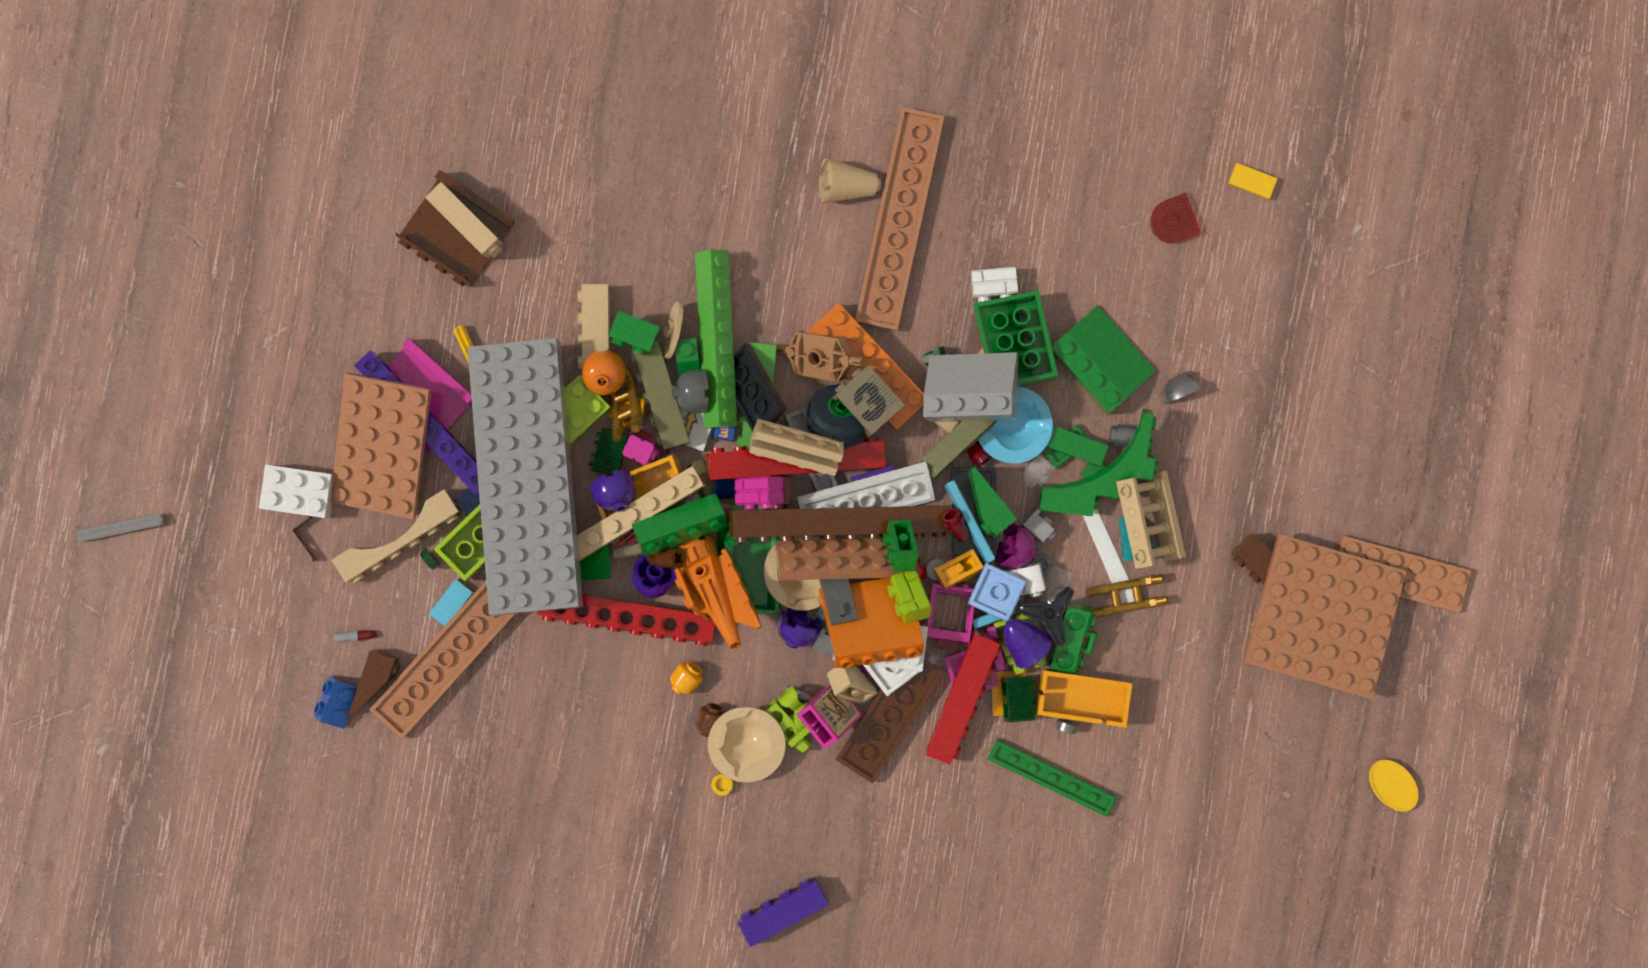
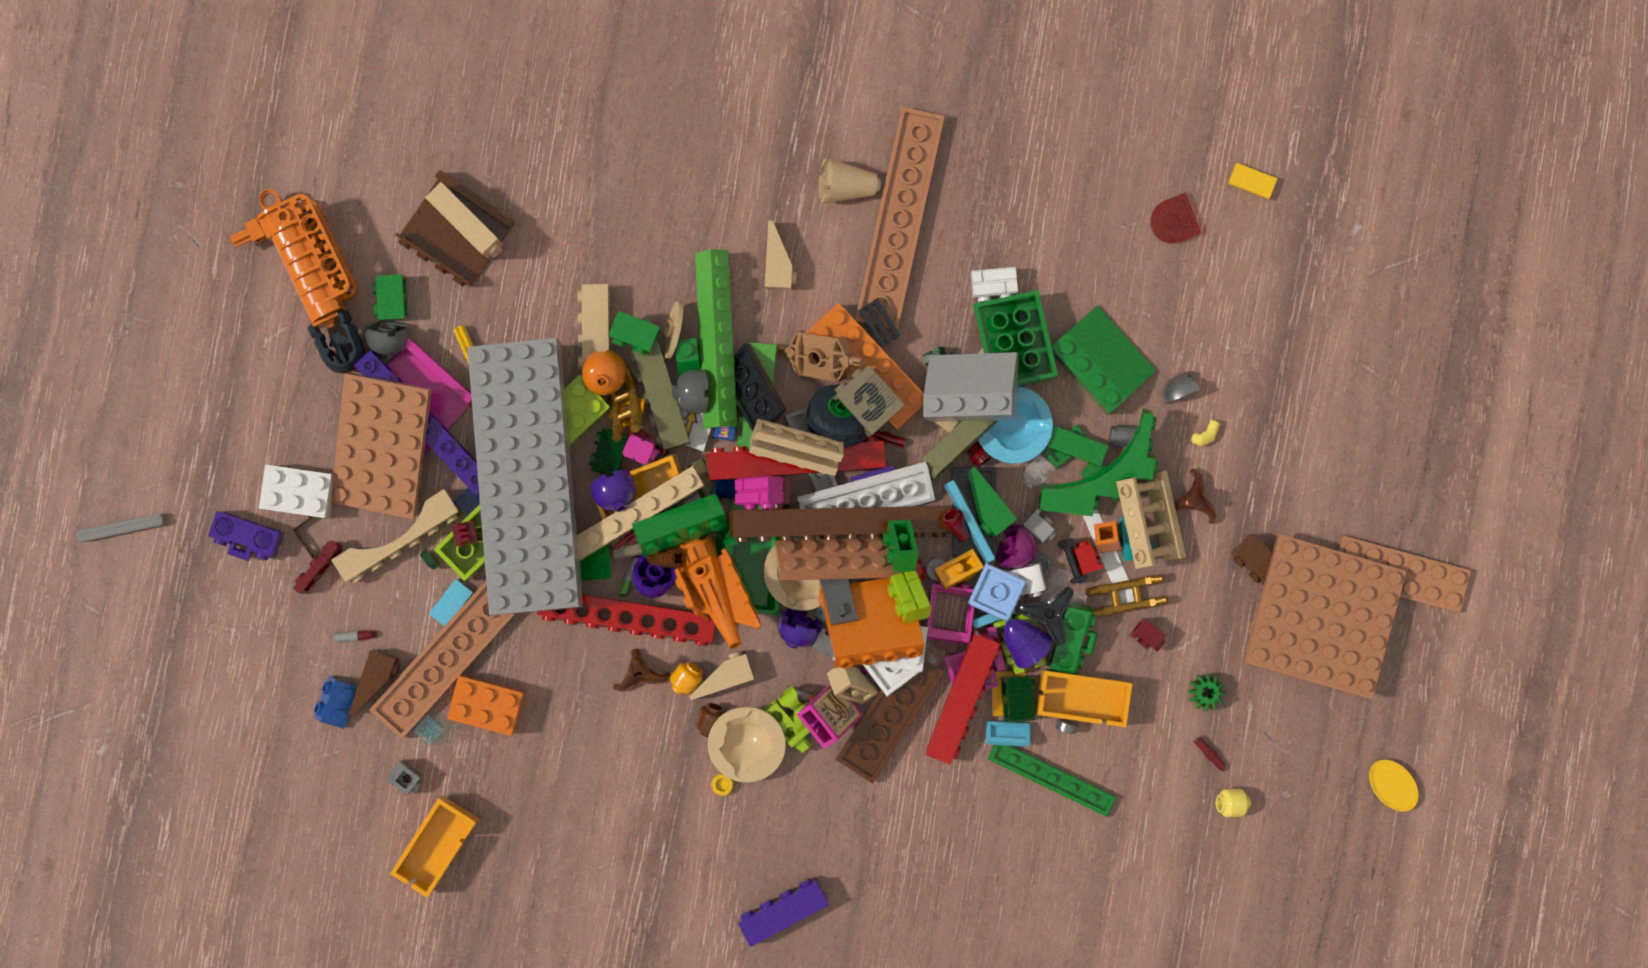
none -> dark purple piece [208,511,284,561]
none -> orange piece [230,189,365,374]
none -> dark red hinge [293,540,342,594]
none -> dark grey cylinder [365,322,410,359]
none -> green brick [372,274,409,322]
none -> flat silver brick [386,760,423,796]
none -> light orange piece [390,795,480,898]
none -> clear light blue plate [413,714,446,746]
none -> orange brick [447,674,526,736]
none -> dark red tile [451,520,479,547]
none -> reddish brown piece [613,649,670,692]
none -> piece [619,556,638,597]
none -> tan slope [689,651,755,700]
none -> tan slope [765,220,797,290]
none -> black tile [858,298,901,347]
none -> dark red piece [870,430,906,447]
none -> medium azure tile [986,721,1031,747]
none -> black piece [1058,538,1088,584]
none -> clear tile [1070,590,1088,605]
none -> red brick [1073,540,1104,575]
none -> orange brick [1094,521,1123,553]
none -> dark red brick [1129,618,1166,652]
none -> copper piece [1174,469,1216,524]
none -> green gear [1187,673,1226,711]
none -> light yellow arm [1191,420,1221,447]
none -> dark red piece [1194,737,1225,772]
none -> light yellow head [1216,788,1251,818]

